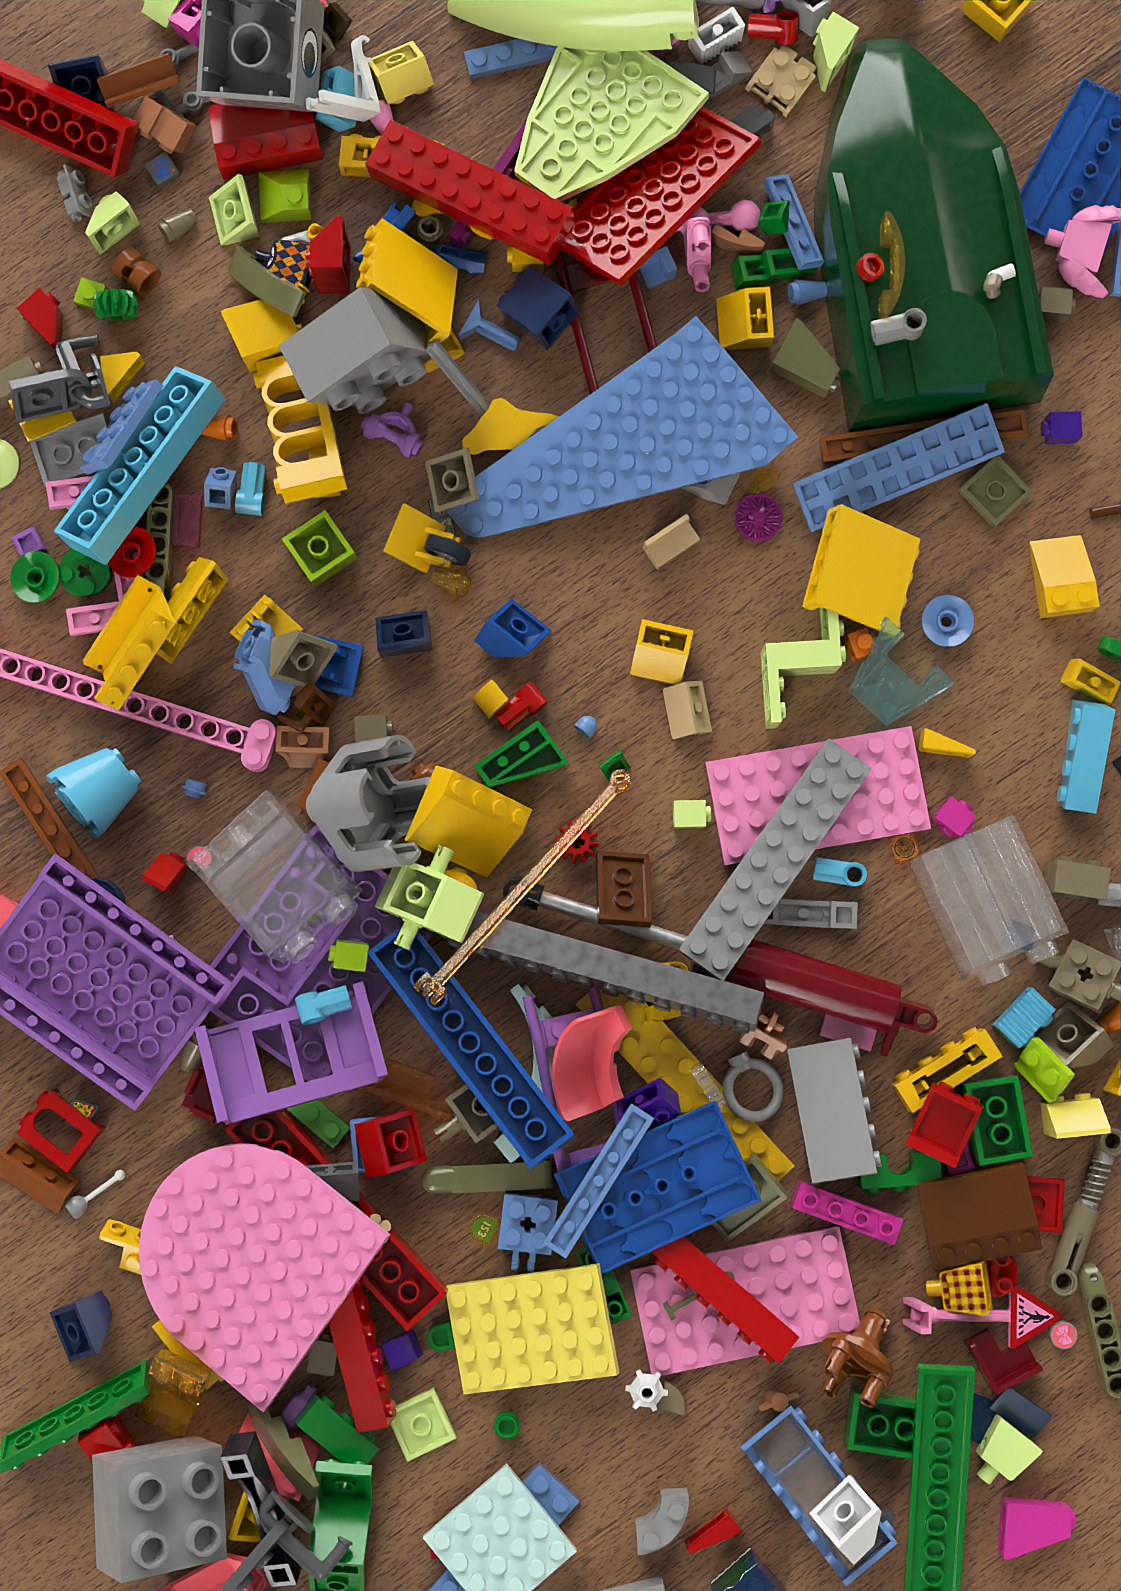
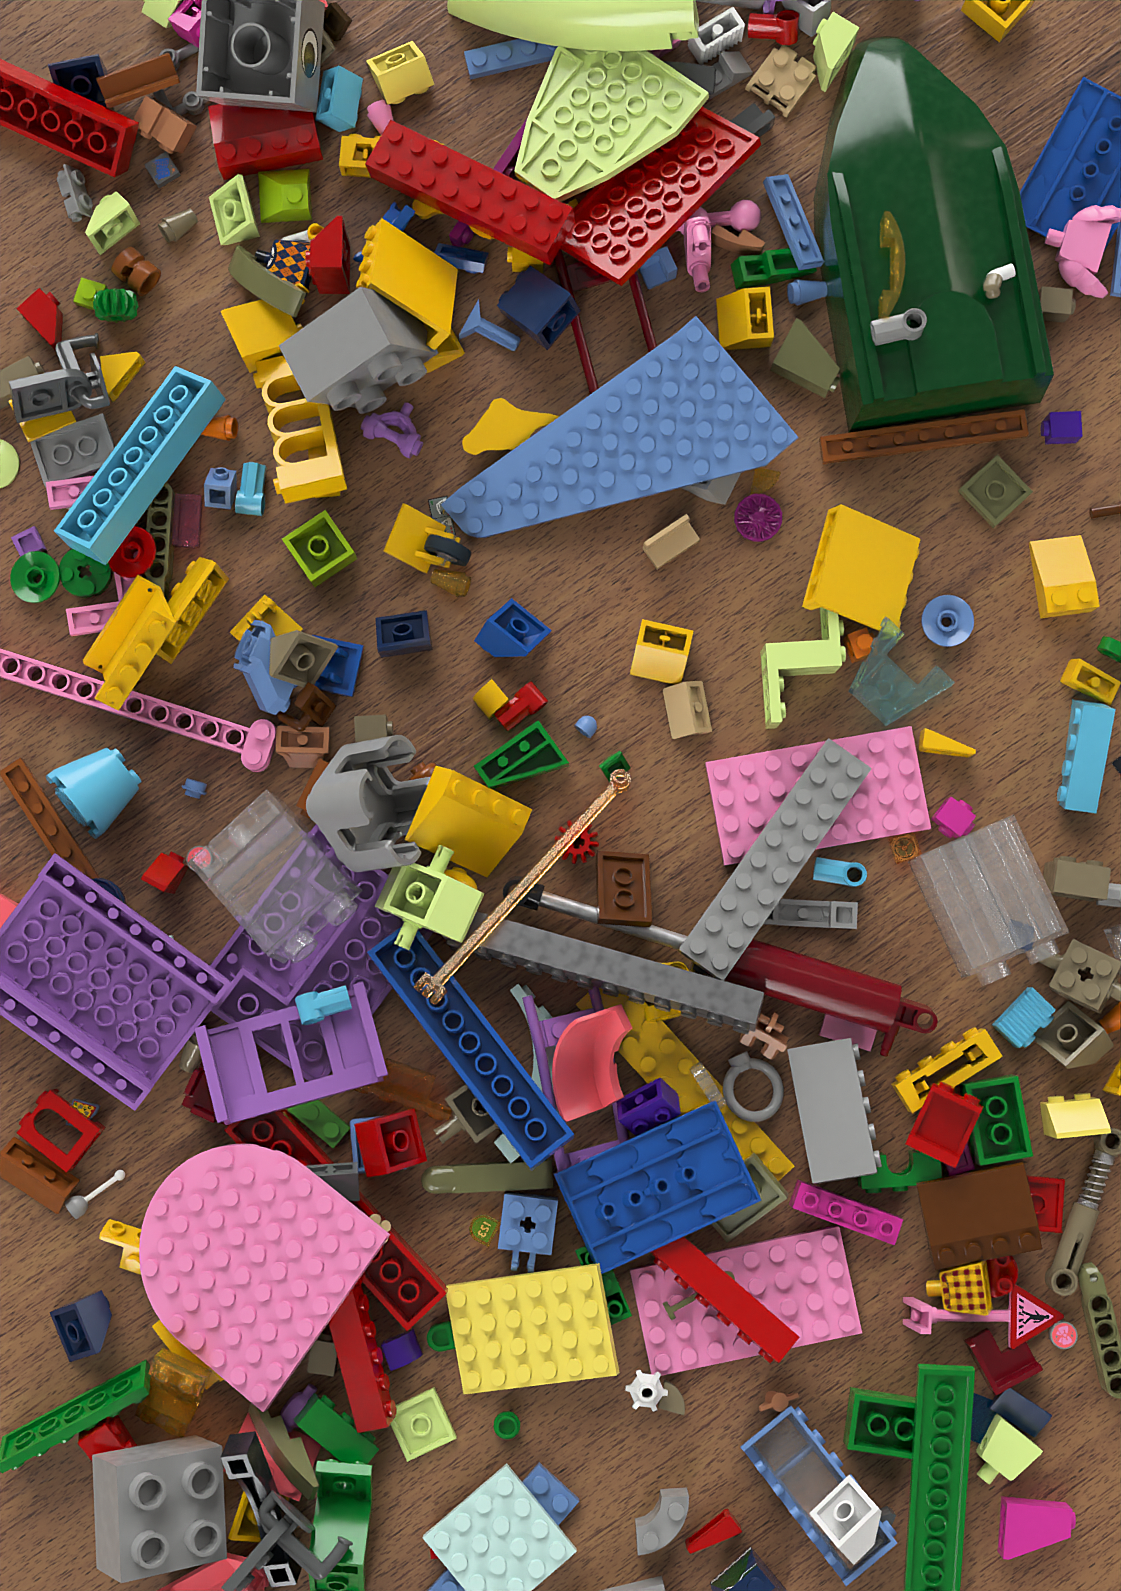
medium blue plate [80,379,163,475] -> none
white hinge [305,35,381,122] -> none
lime brick [328,939,369,972] -> none
dark tan cone [417,216,443,247] -> none
dark tan slope [425,448,479,513] -> none
light grey axle [426,340,490,417] -> none
medium blue plate [543,1103,654,1258] -> none
yellowish green brick [672,800,711,829] -> none
green slope [758,200,789,235] -> none
medium blue plate [791,403,1005,532] -> none
dark orange piece [820,1308,894,1408] -> none
red tile [856,253,884,282] -> none
lime plate [1013,1037,1075,1104] -> none

